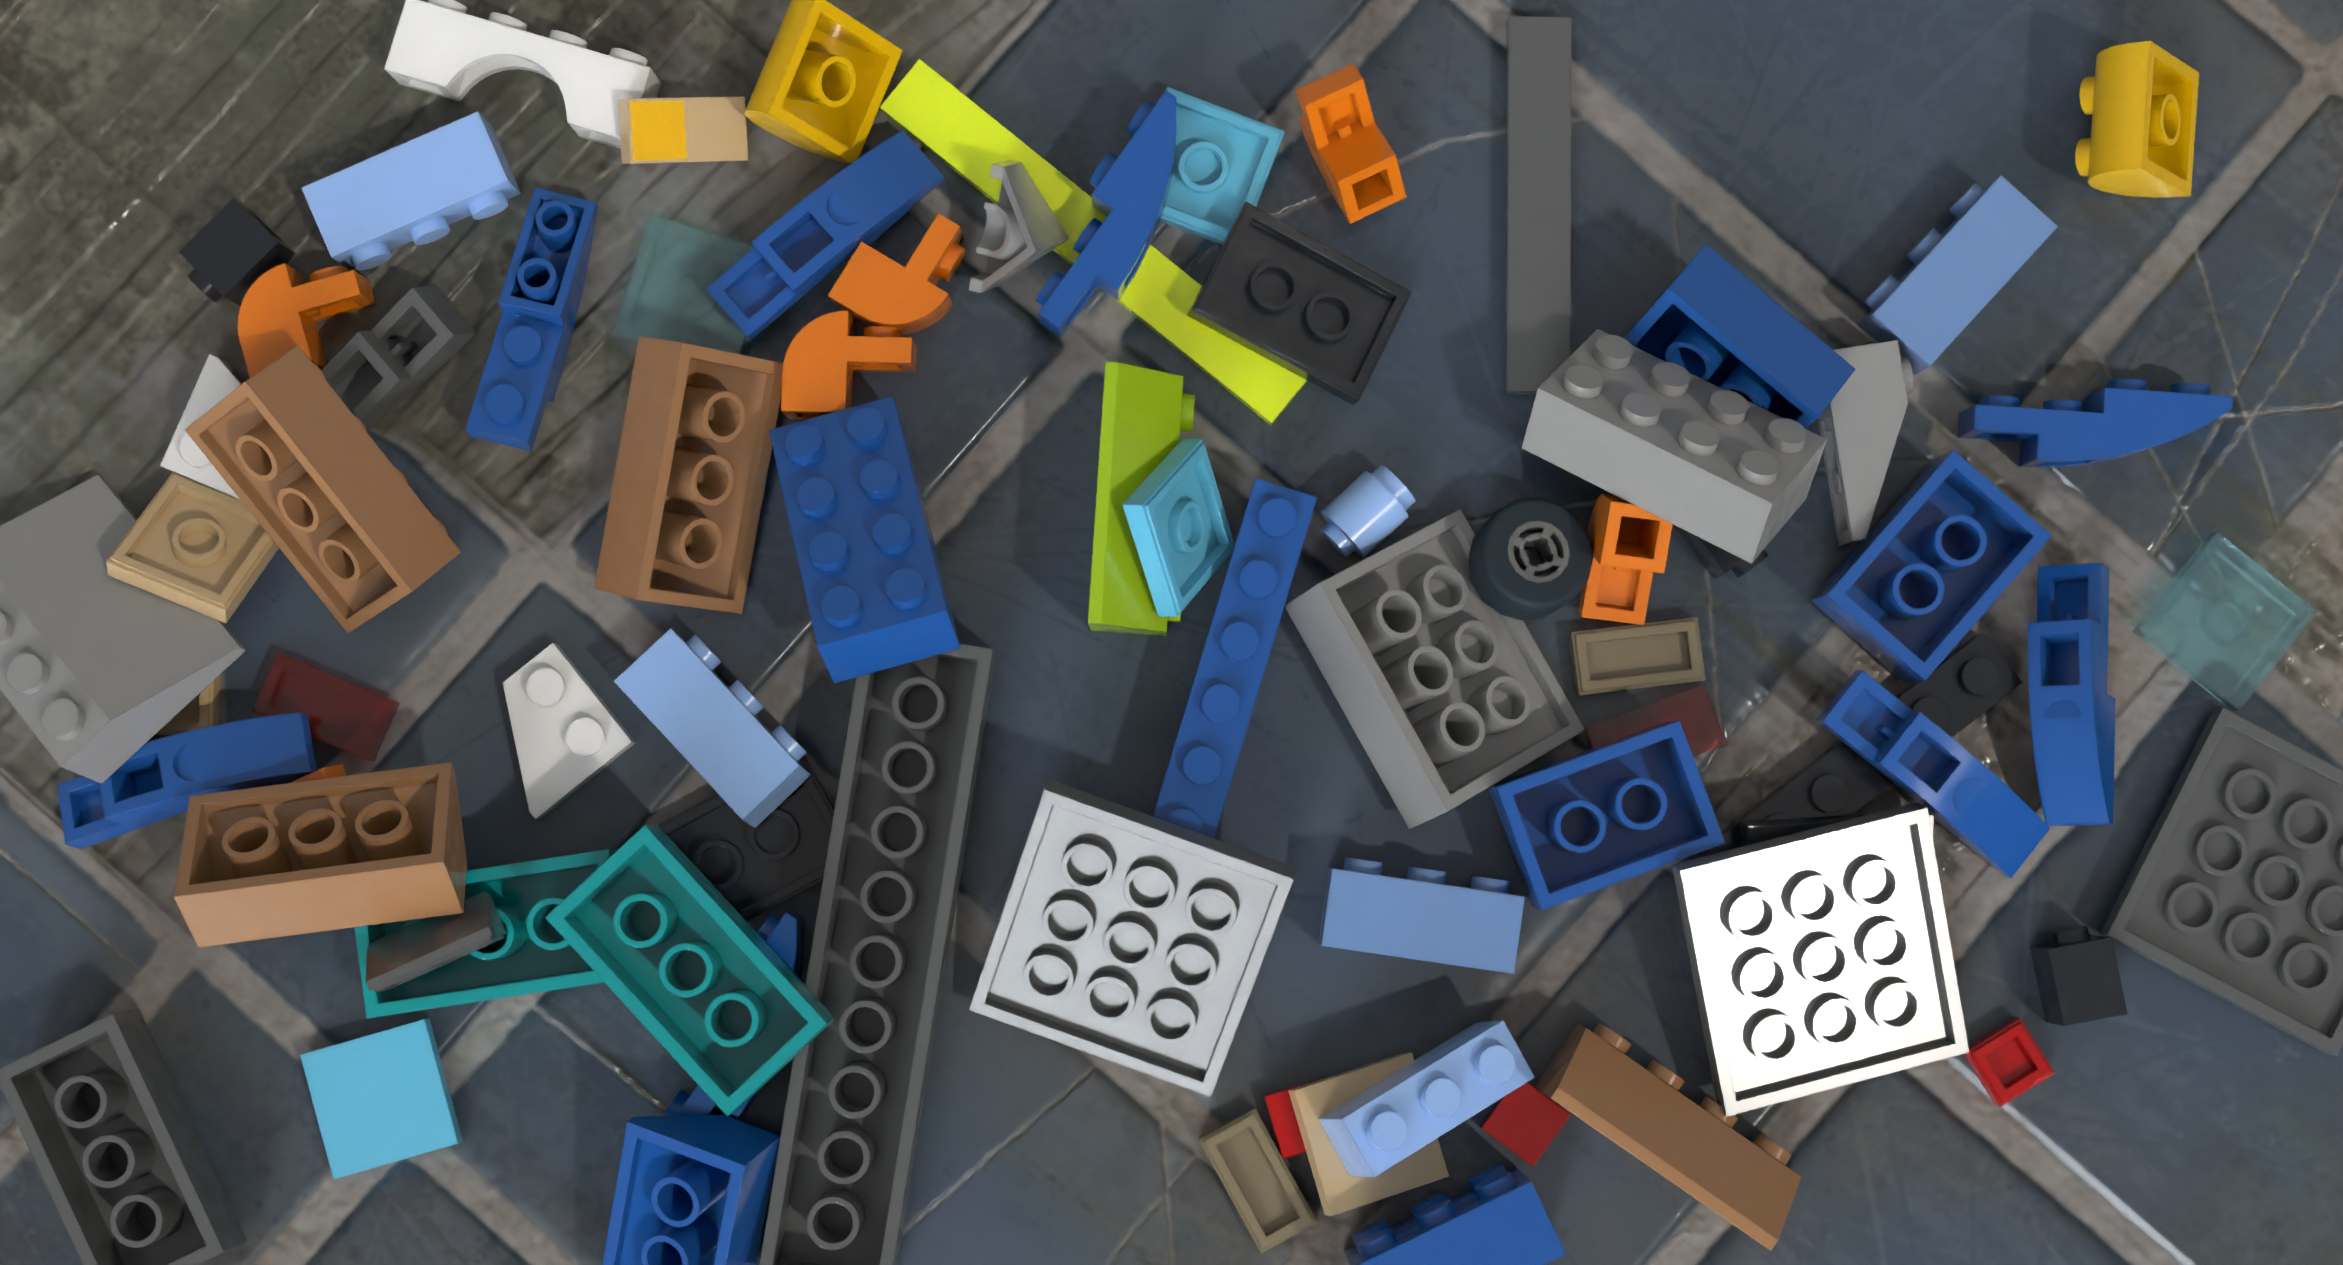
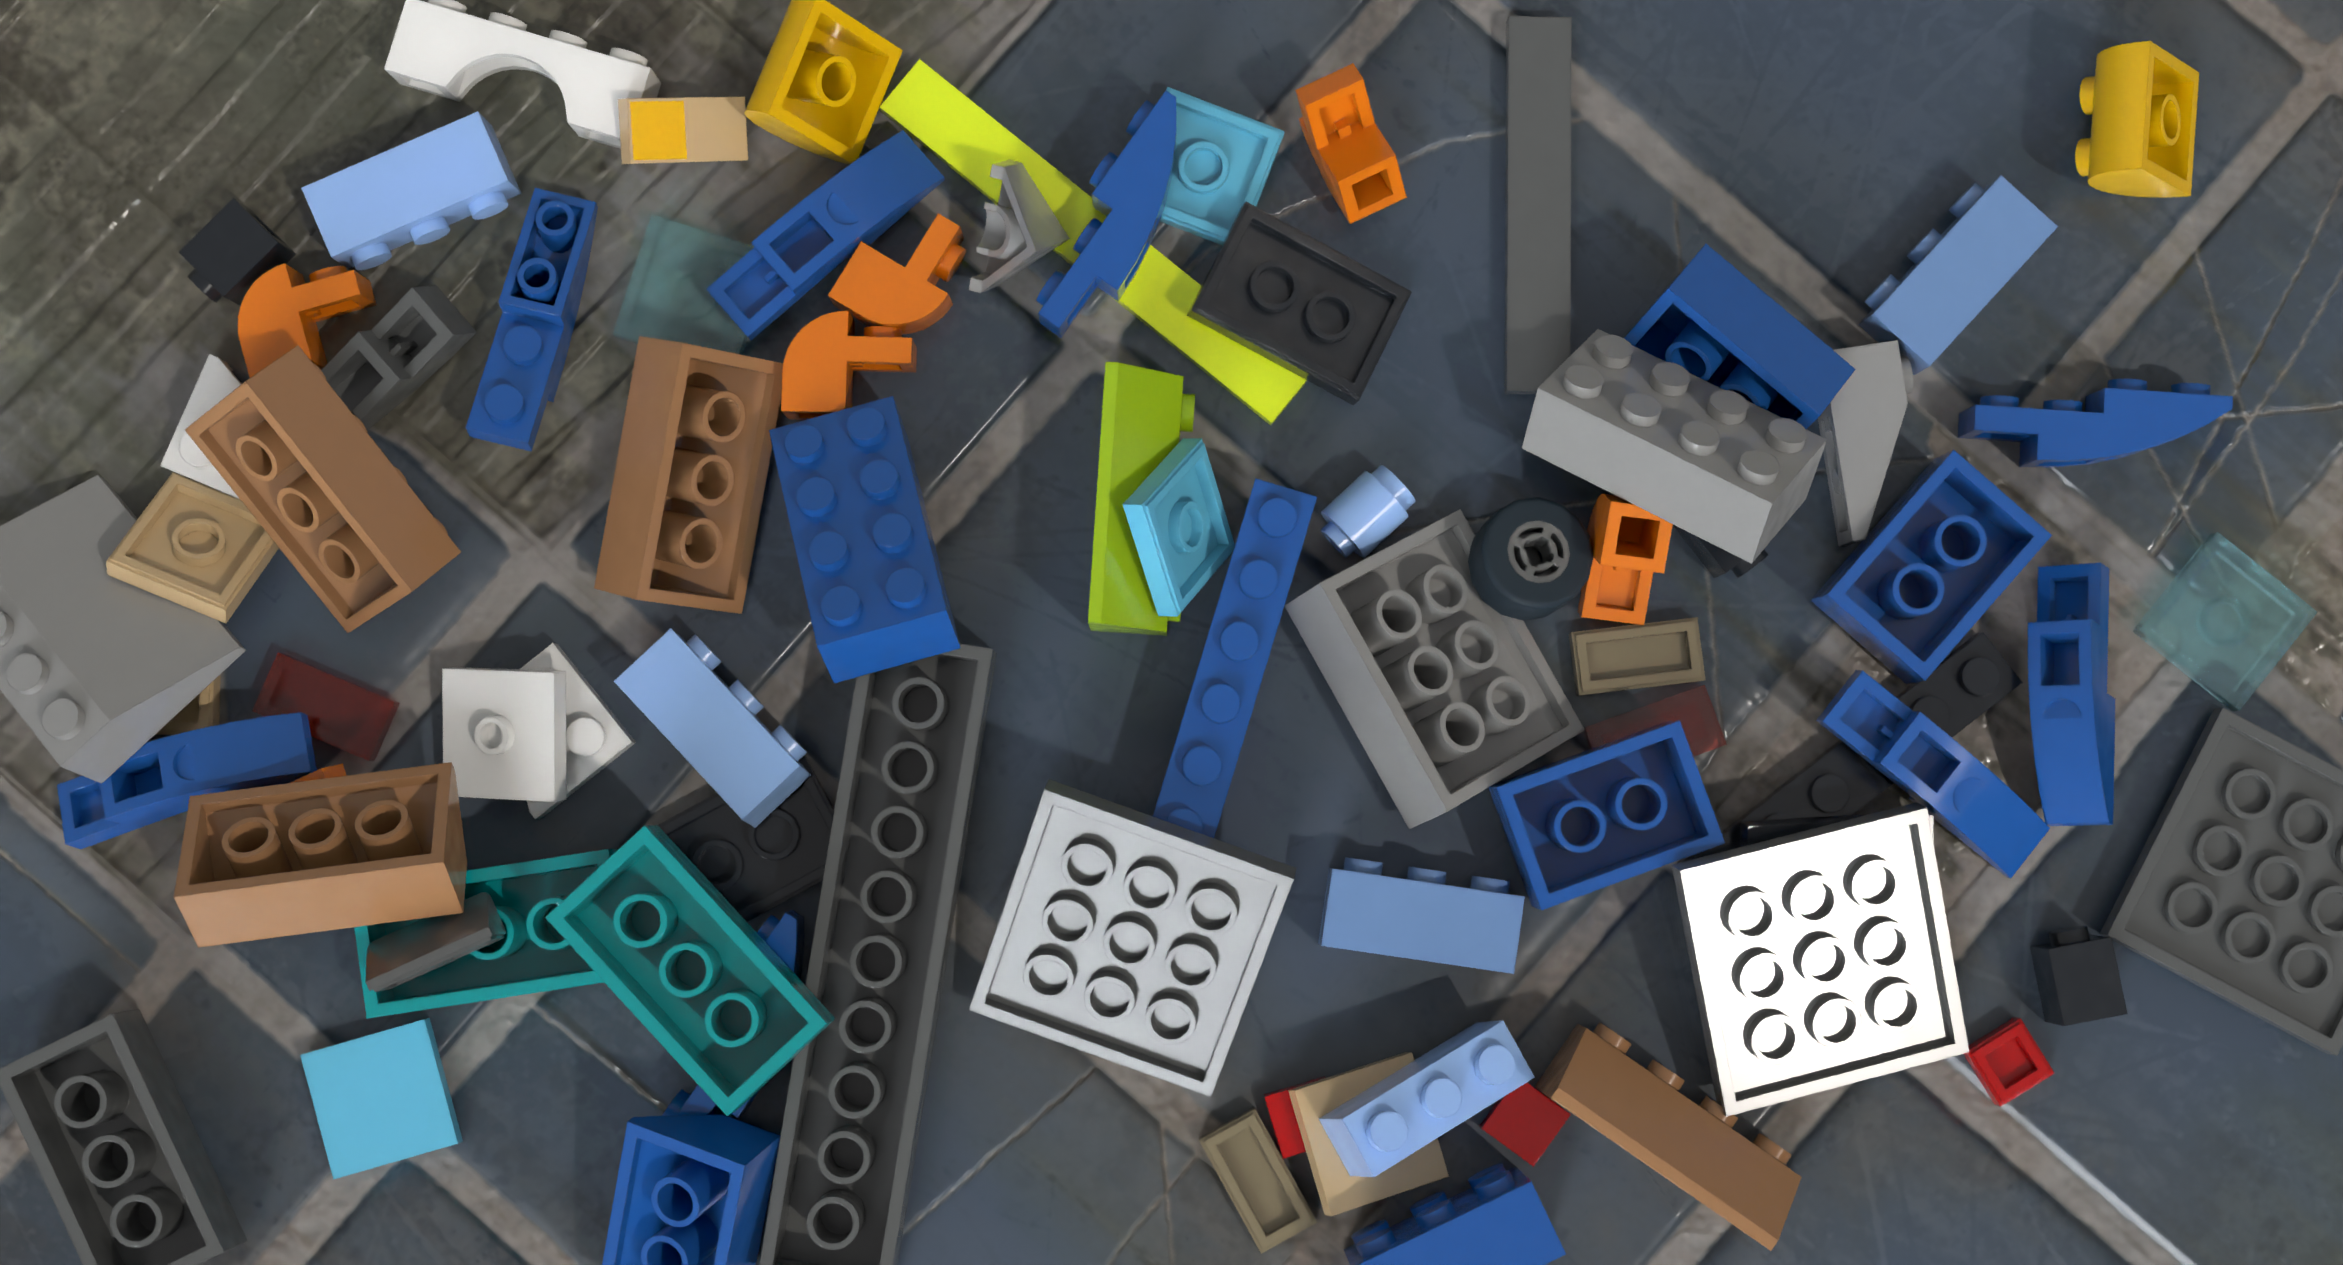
none -> white plate [442,667,566,802]

